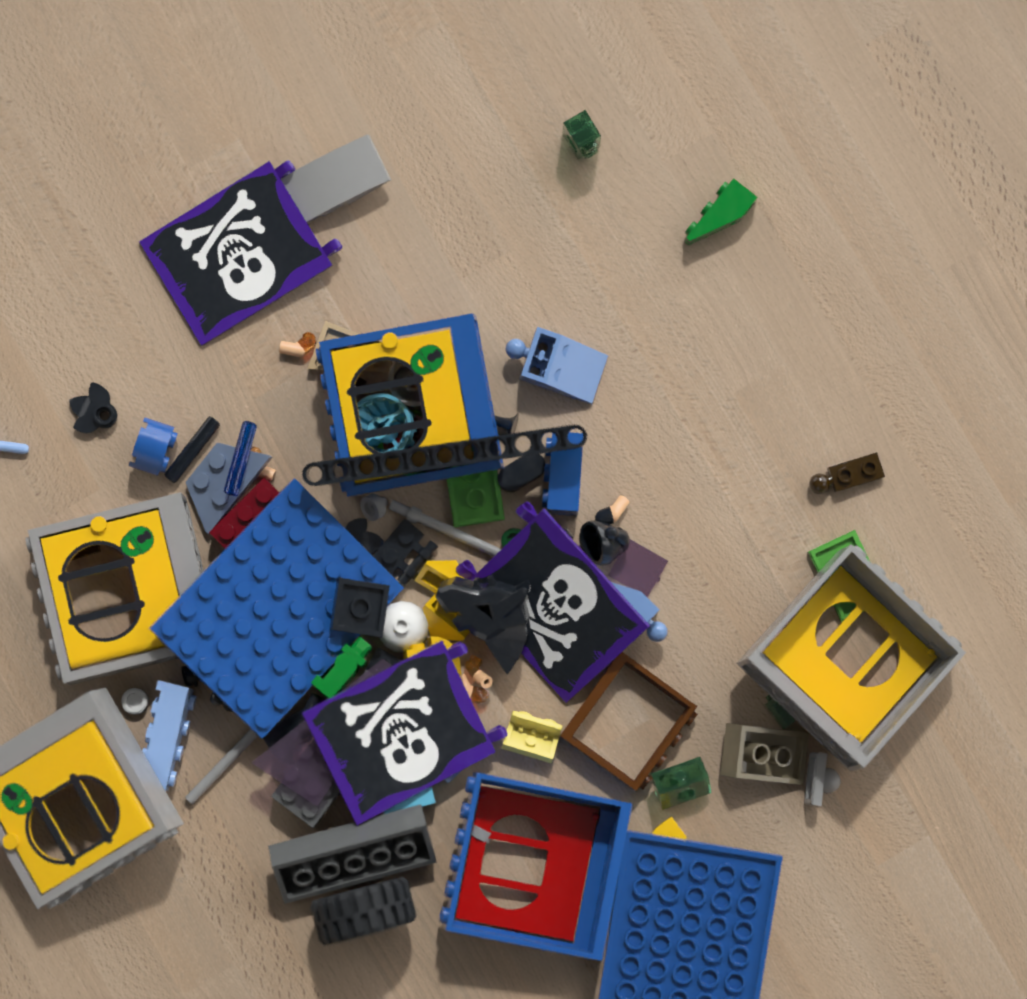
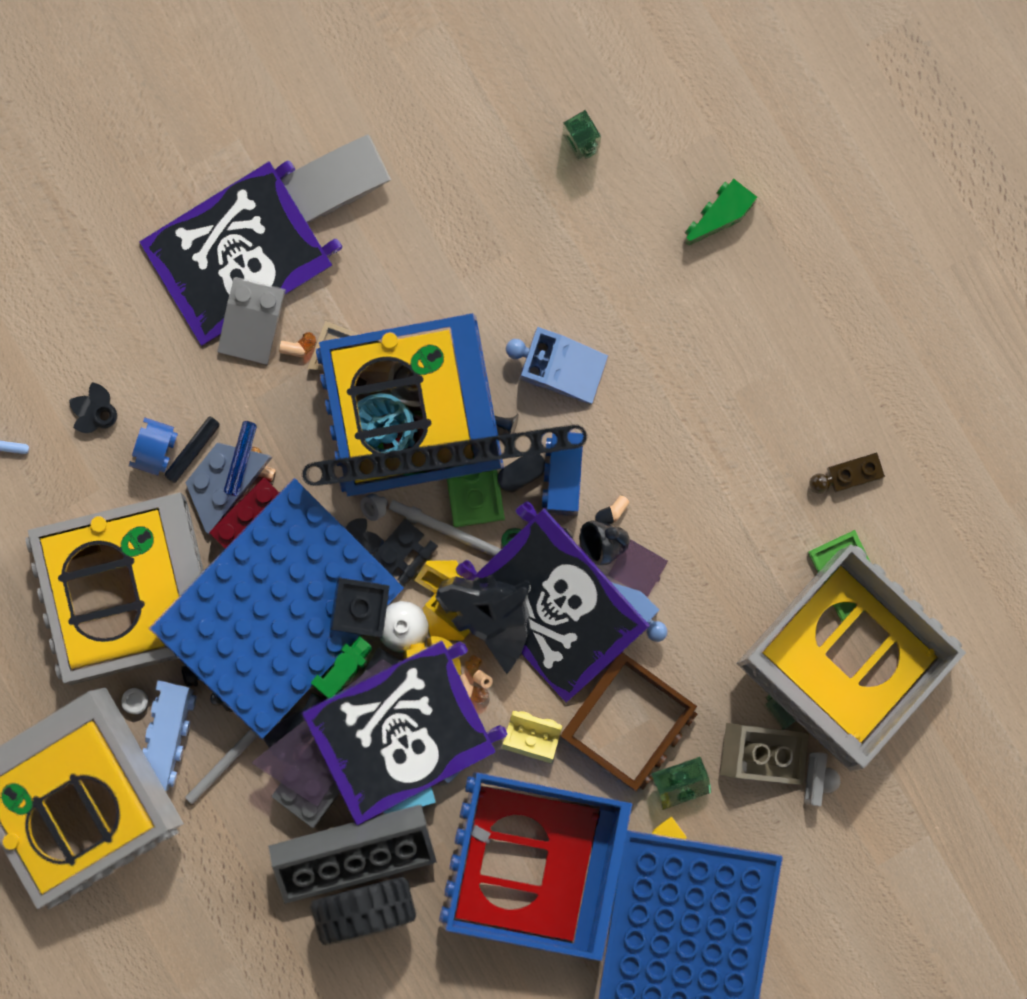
none -> light grey slope [217,277,286,364]

